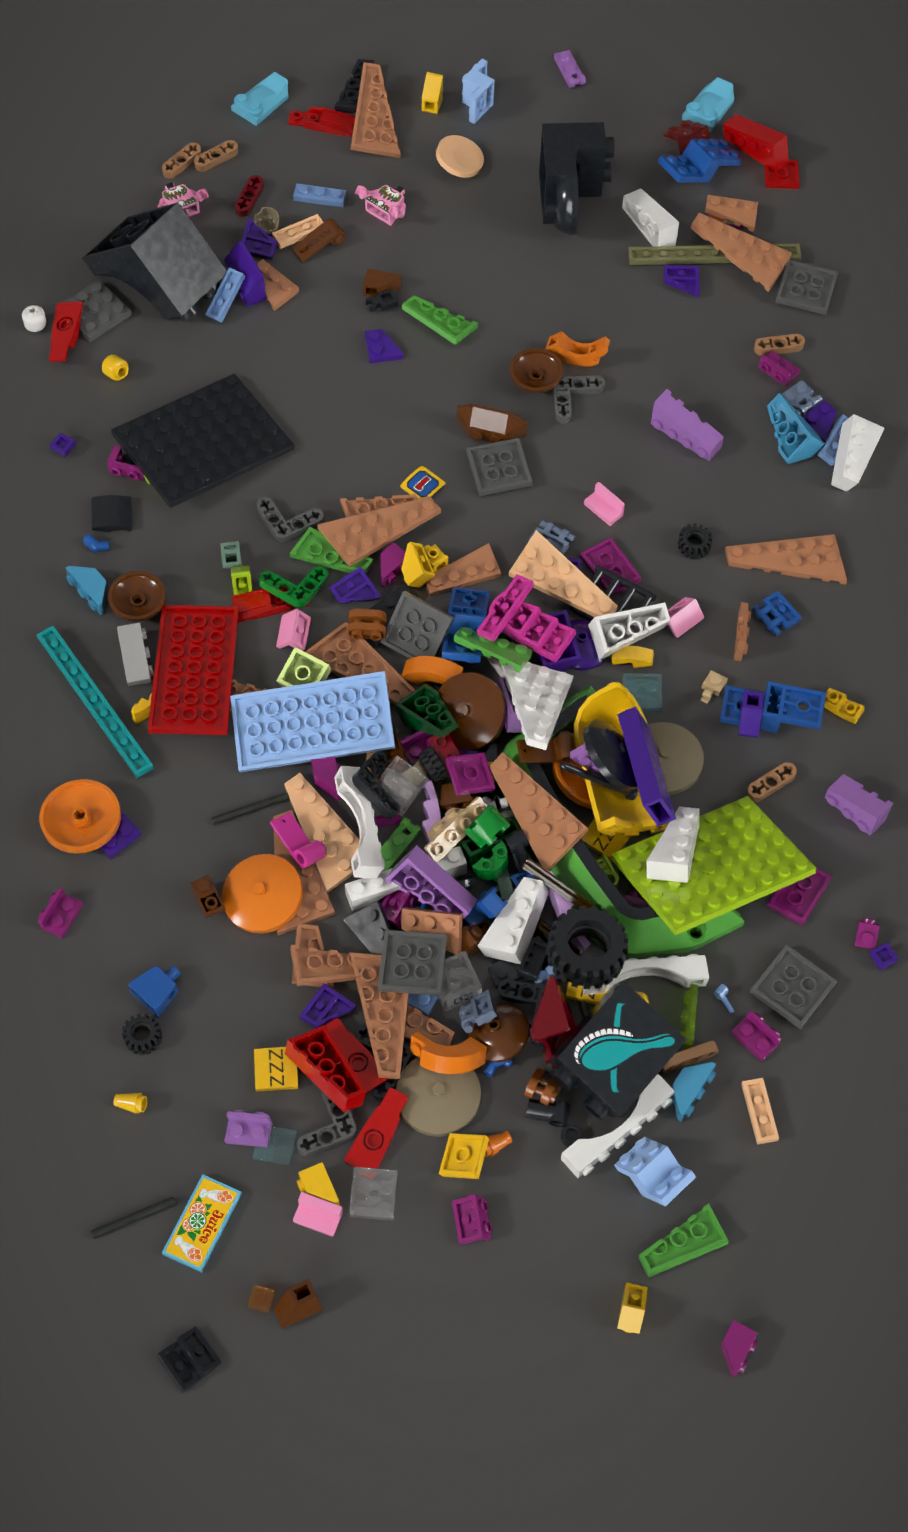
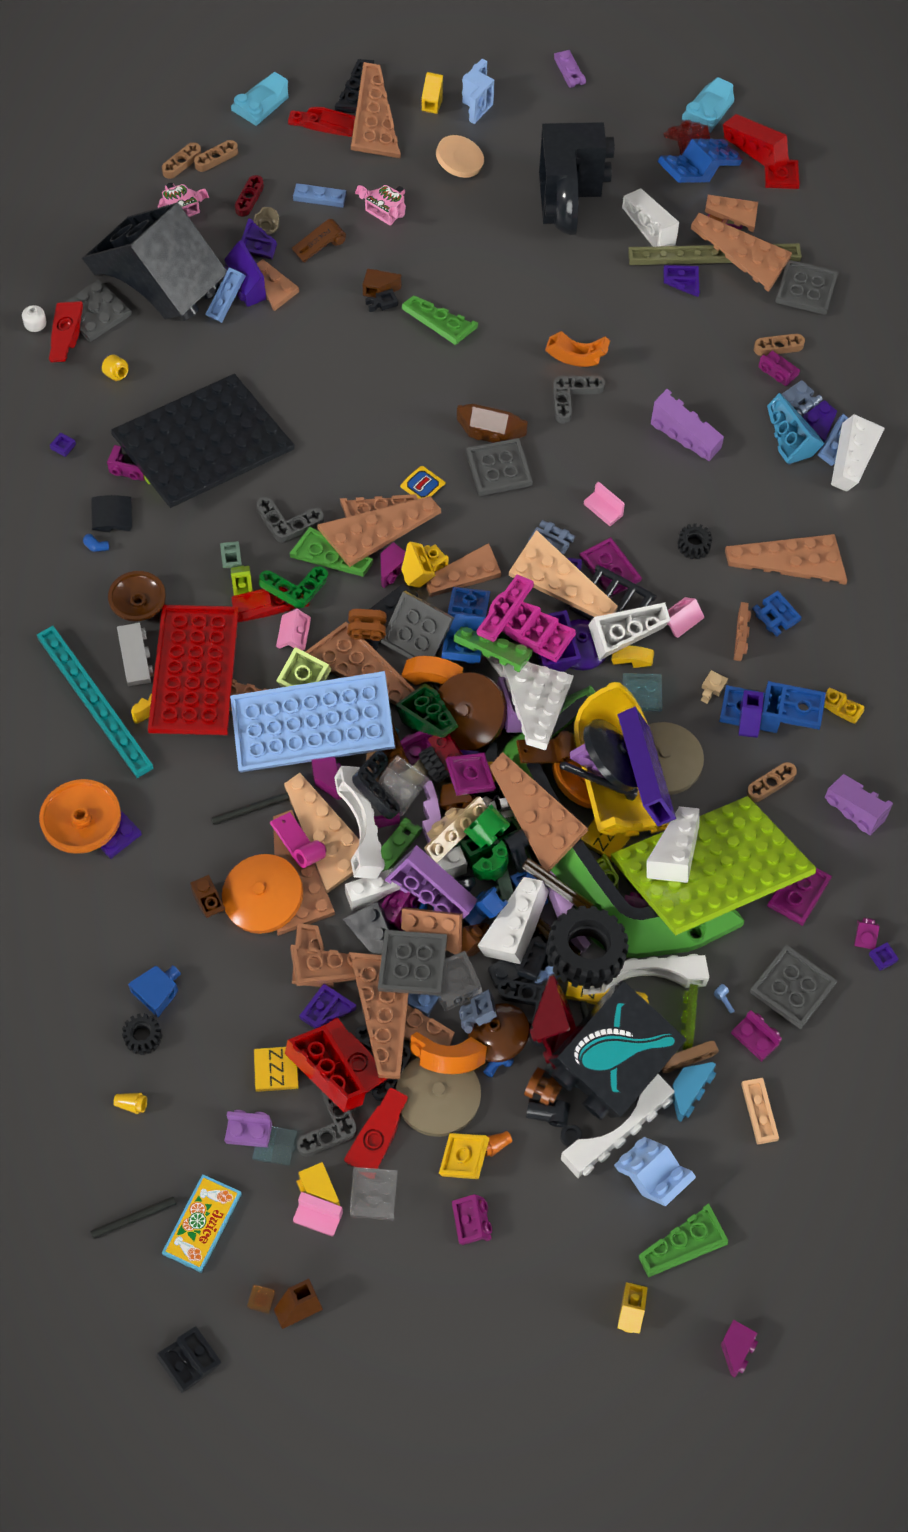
magenta bracket [38,888,83,939] -> none
dark azure slope [66,566,109,615] -> none
light nougat plate [272,214,324,249] -> none
dark purple wing [329,567,381,604] -> none
dark purple wing [364,329,403,363] -> none
reddish brown dish [510,348,563,393] -> none

